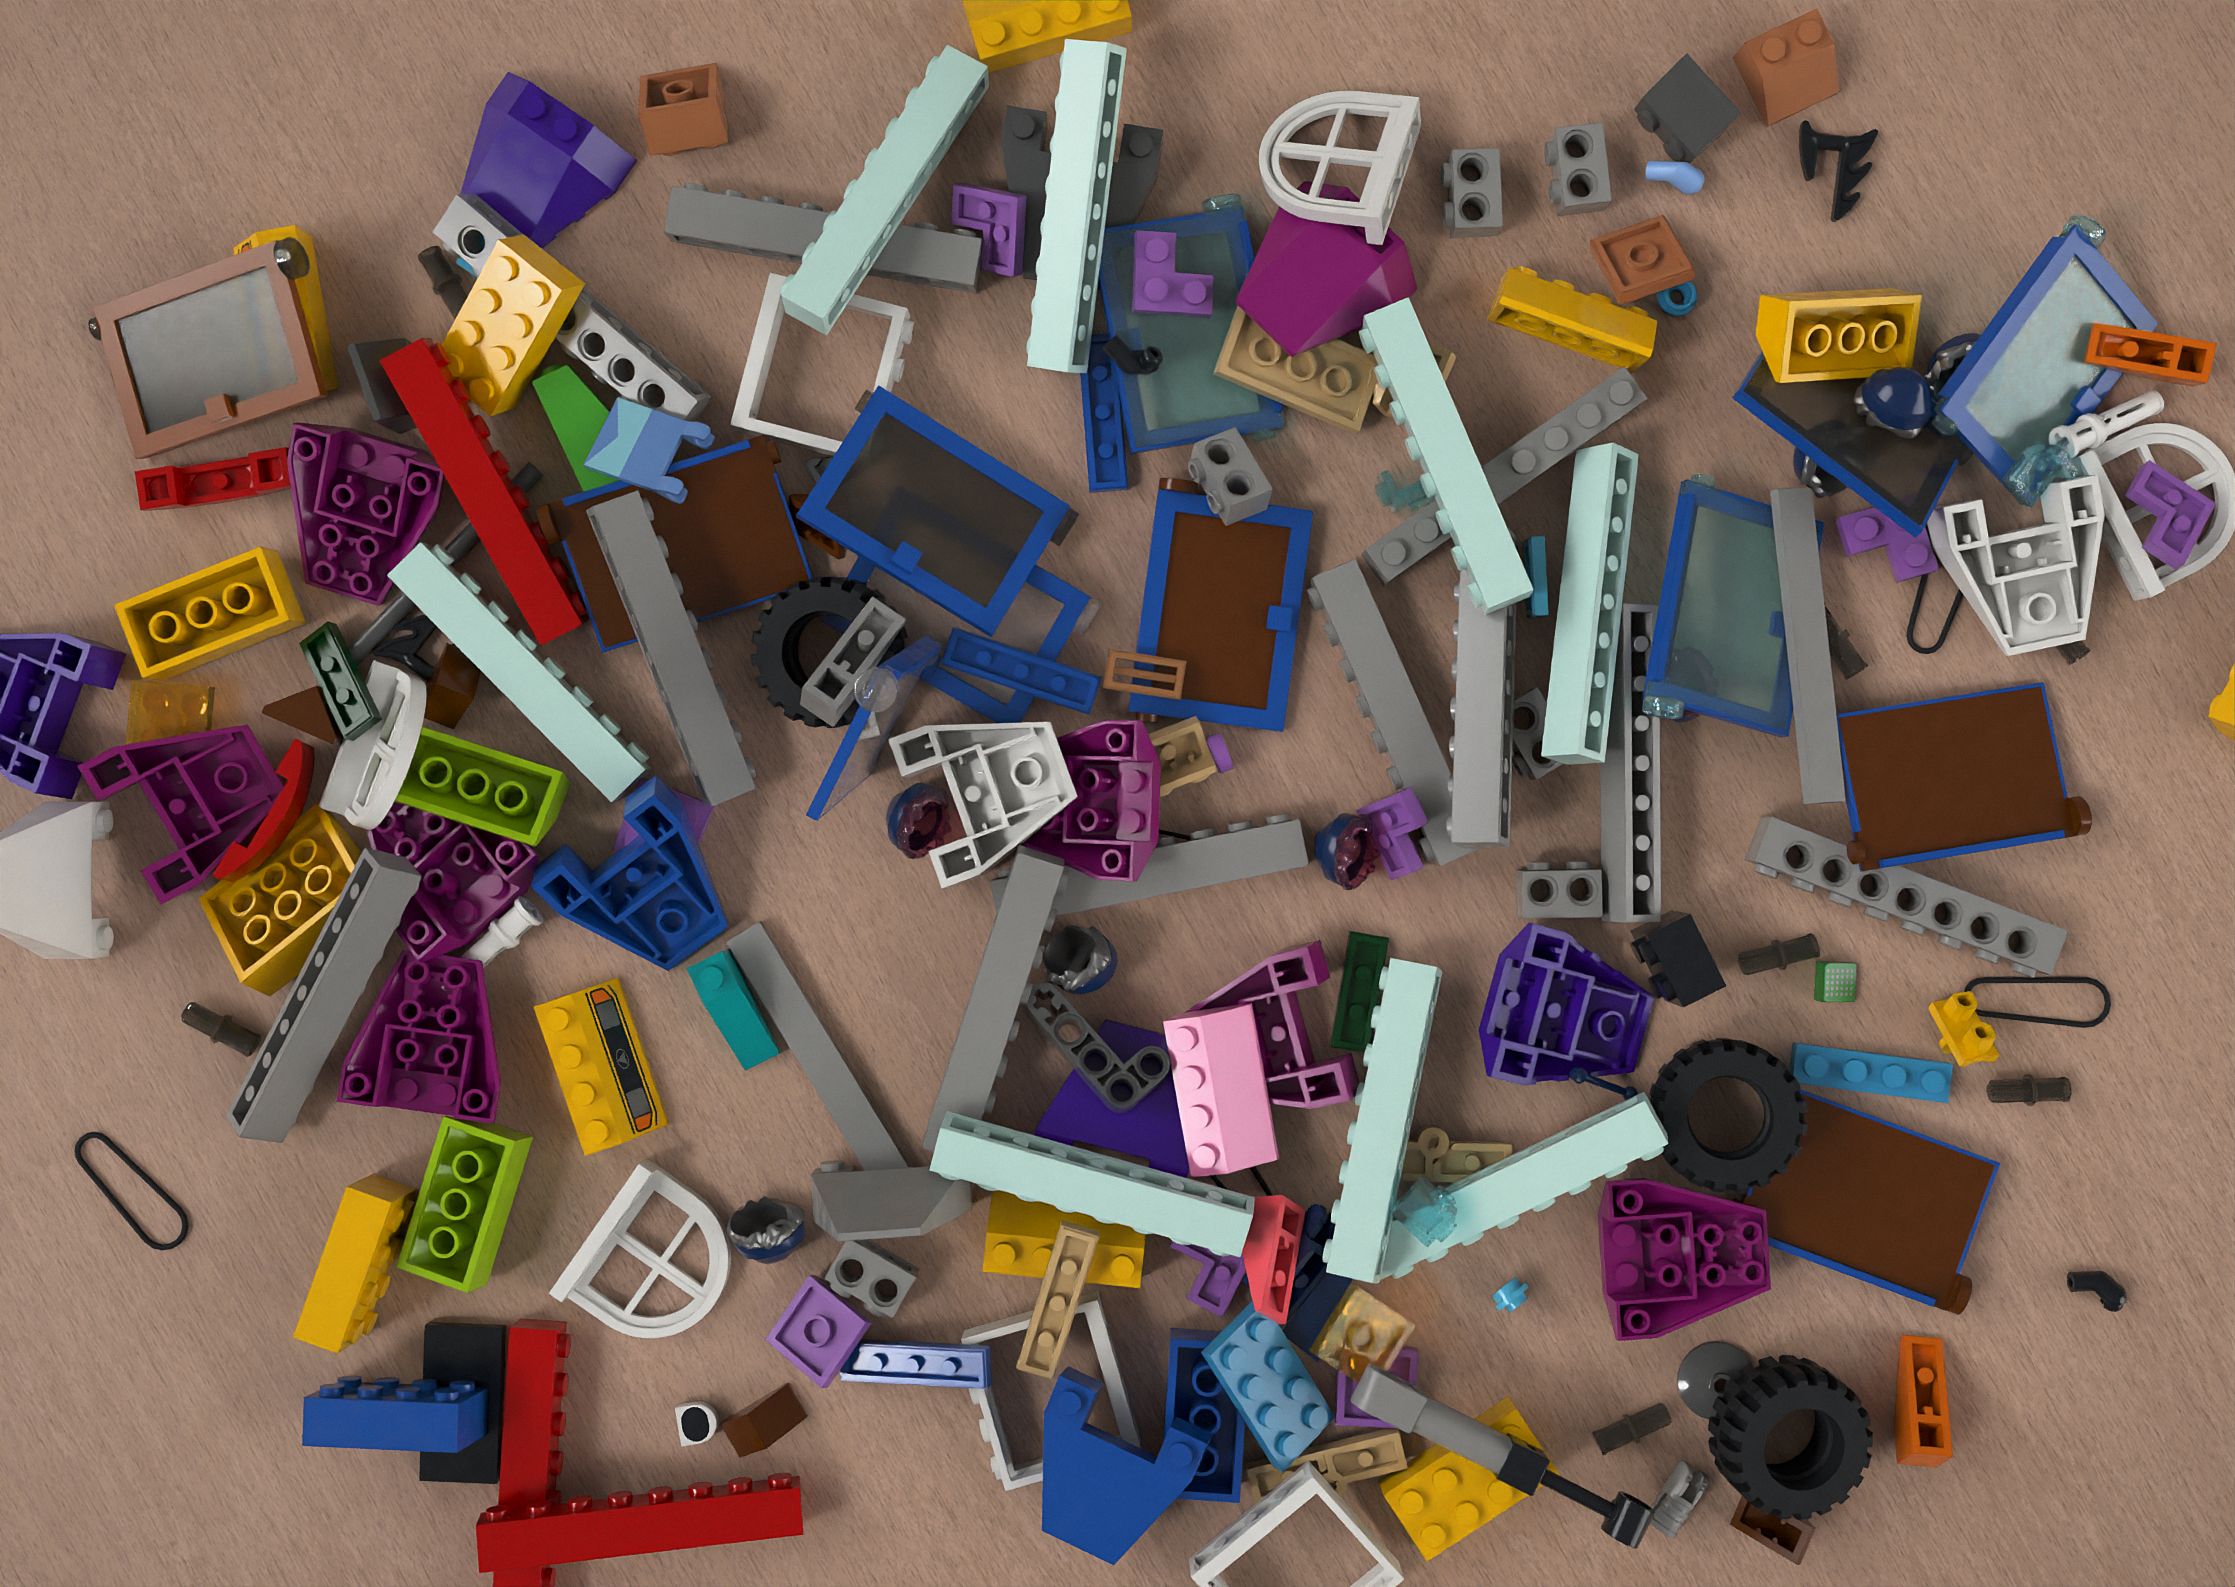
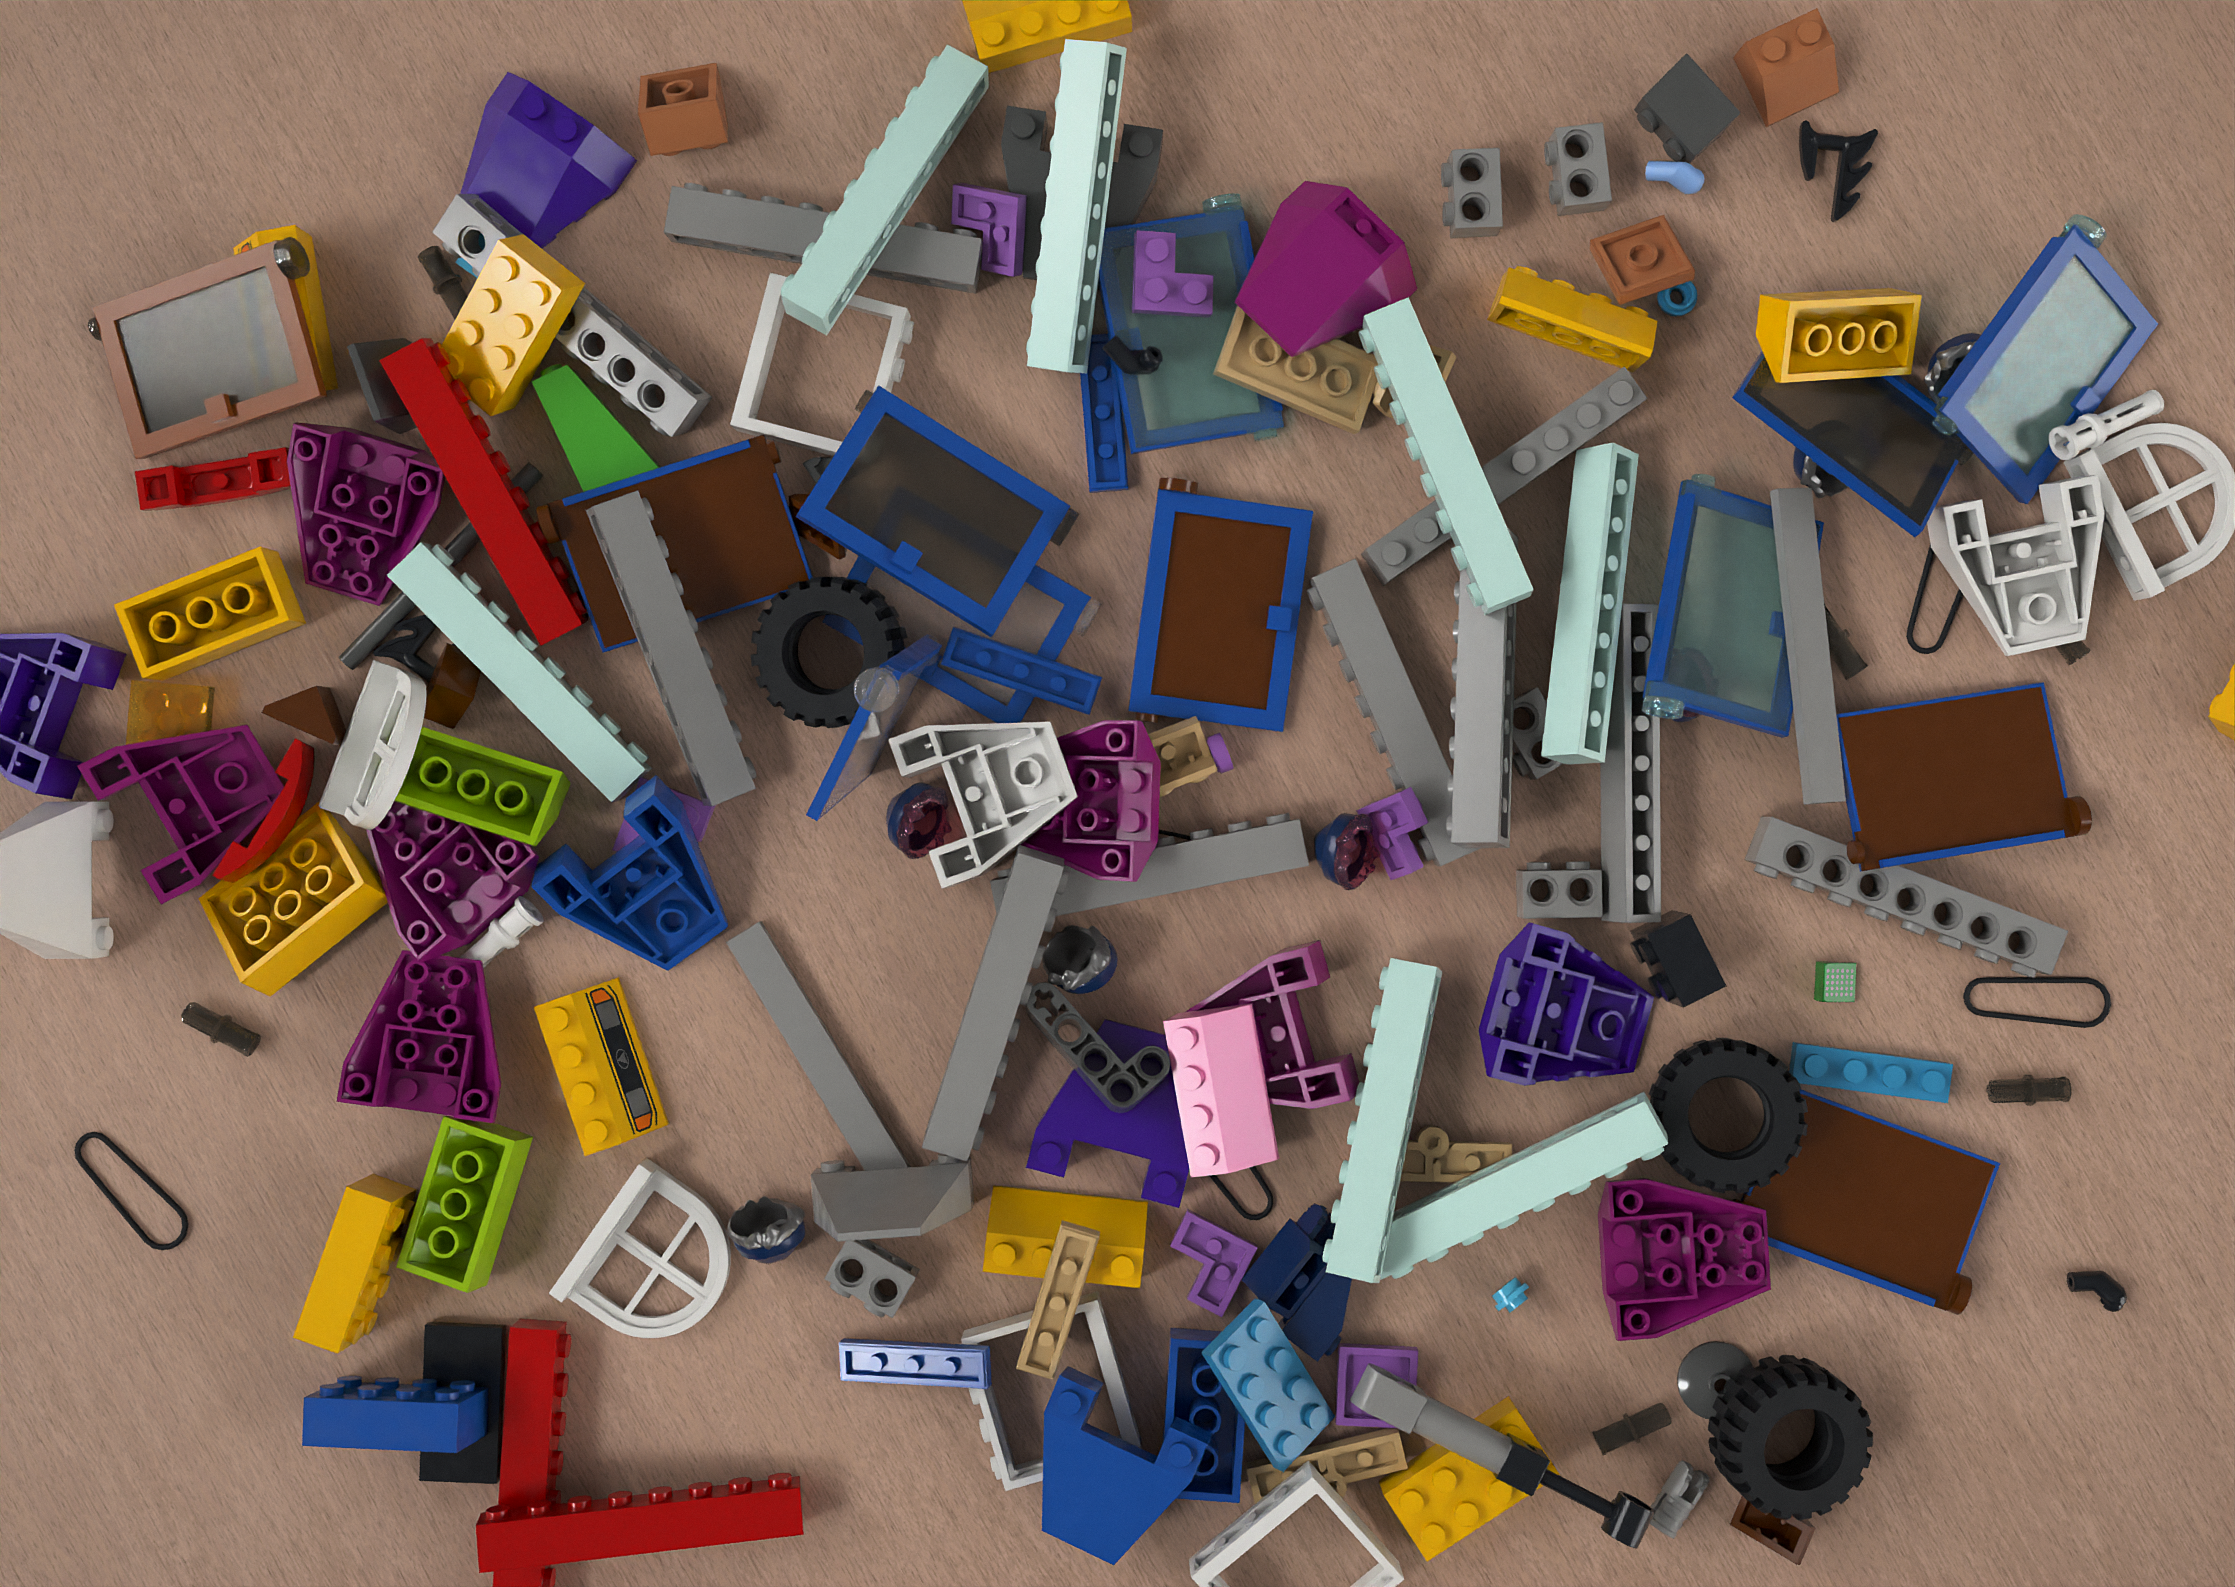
light grey brick [226,847,422,1143] -> none
dark green tile [299,621,382,741] -> none
medium blue flag [583,397,715,504] -> none
tile [675,1401,719,1447] -> none
teal slope [686,948,781,1070] -> none
reddish brown slope [720,1382,808,1457] -> none
medium lavender plate [765,1275,872,1388] -> none
light grey slope [800,596,906,727] -> none
light aqua brick [929,1111,1255,1257] -> none
medium nougat tile [1102,649,1187,700] -> none
light grey brick [1188,427,1273,526] -> none
coral slope [1242,1195,1306,1324] -> none
white window [1259,91,1421,245] -> none
clear yellow plate [1309,1282,1416,1383] -> none
dark green tile [1329,931,1389,1053] -> none
clear light blue bracket [1374,470,1433,513] -> none
clear light blue brick [1392,1175,1457,1247] -> none
medium azure tile [1523,536,1549,619] -> none
dark blue hinge [1570,1066,1638,1100] -> none
clear smoke axle [1738,933,1820,975] -> none
medium lavender plate [1835,495,1939,583] -> none
dark blue hair [1853,367,1933,438] -> none
orange slope [1894,1335,1953,1468] -> none
yellow hips [1928,991,2000,1067] -> none
clear light blue bracket [2002,443,2078,507] -> none
orange slope [2083,322,2217,387] -> none
medium lavender plate [2125,460,2216,569] -> none

